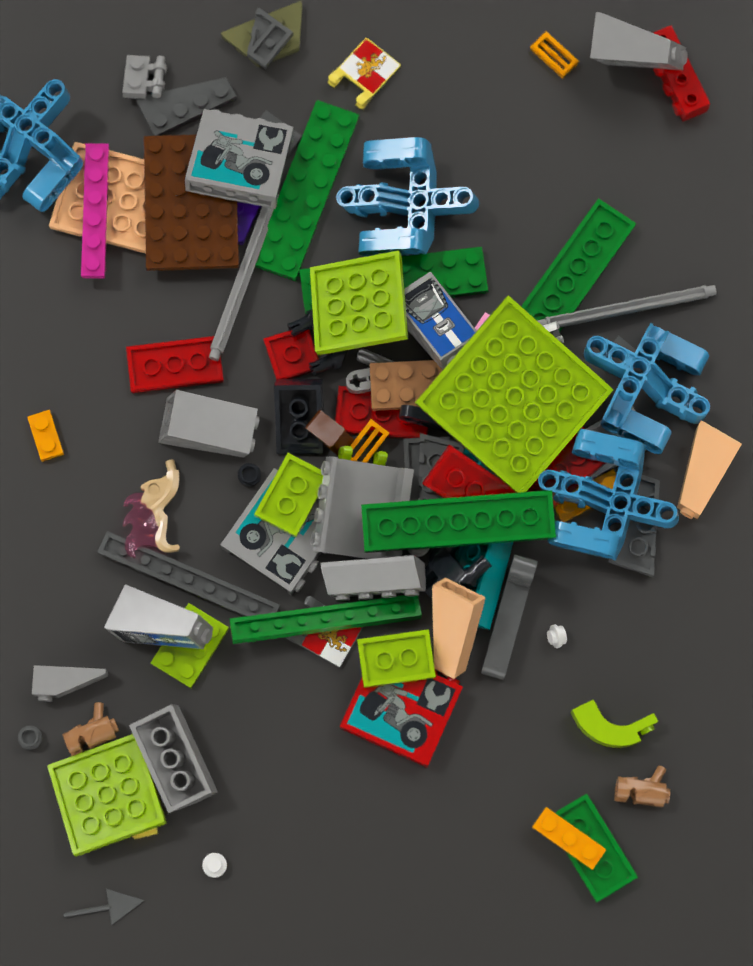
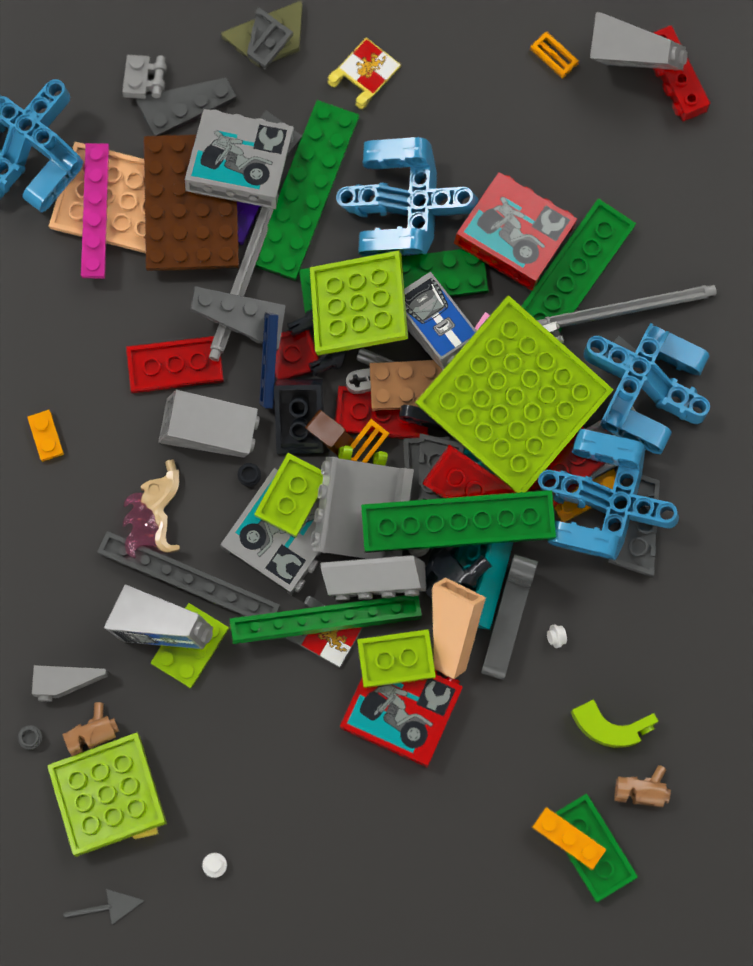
light grey slope [129,704,218,813] -> none
light nougat slope [677,420,742,519] -> none
none -> dark grey wing [190,286,286,352]
none -> dark blue tile [259,312,279,408]
none -> panel [454,172,577,290]

